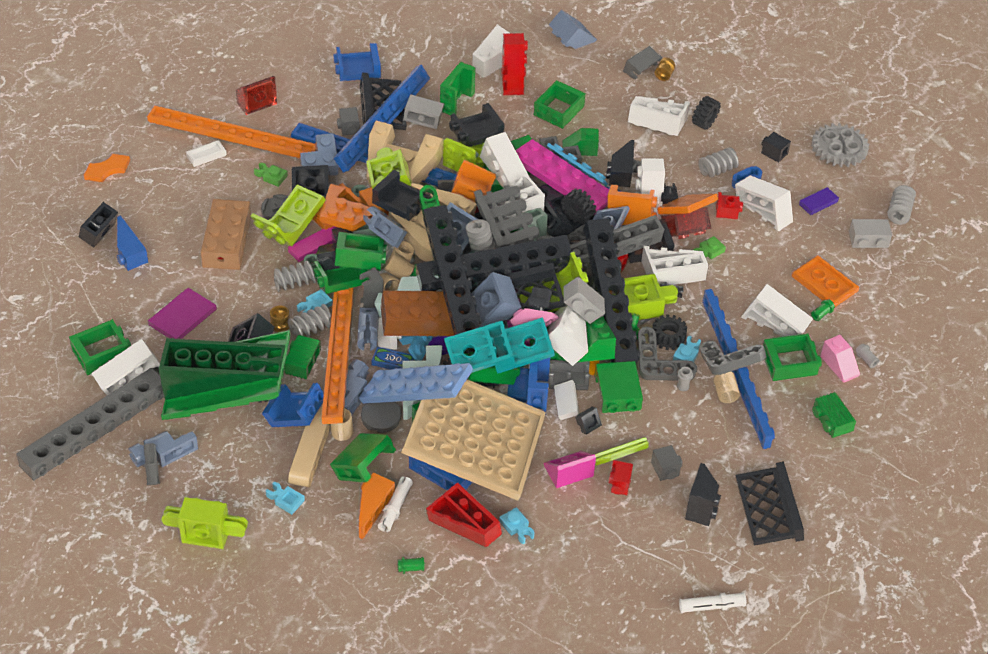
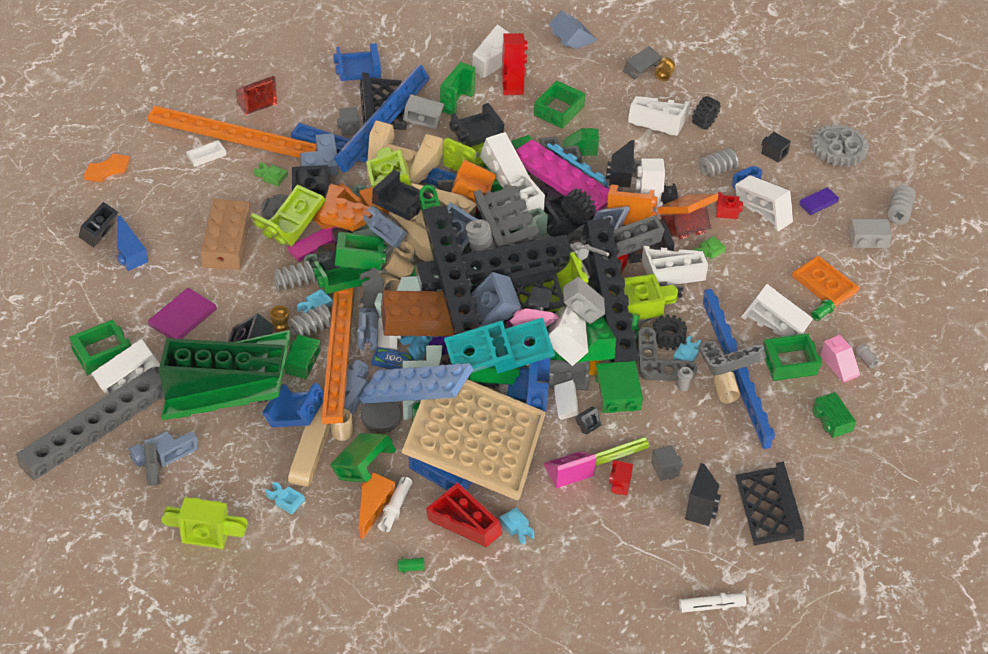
none -> light grey plant [570,242,609,279]

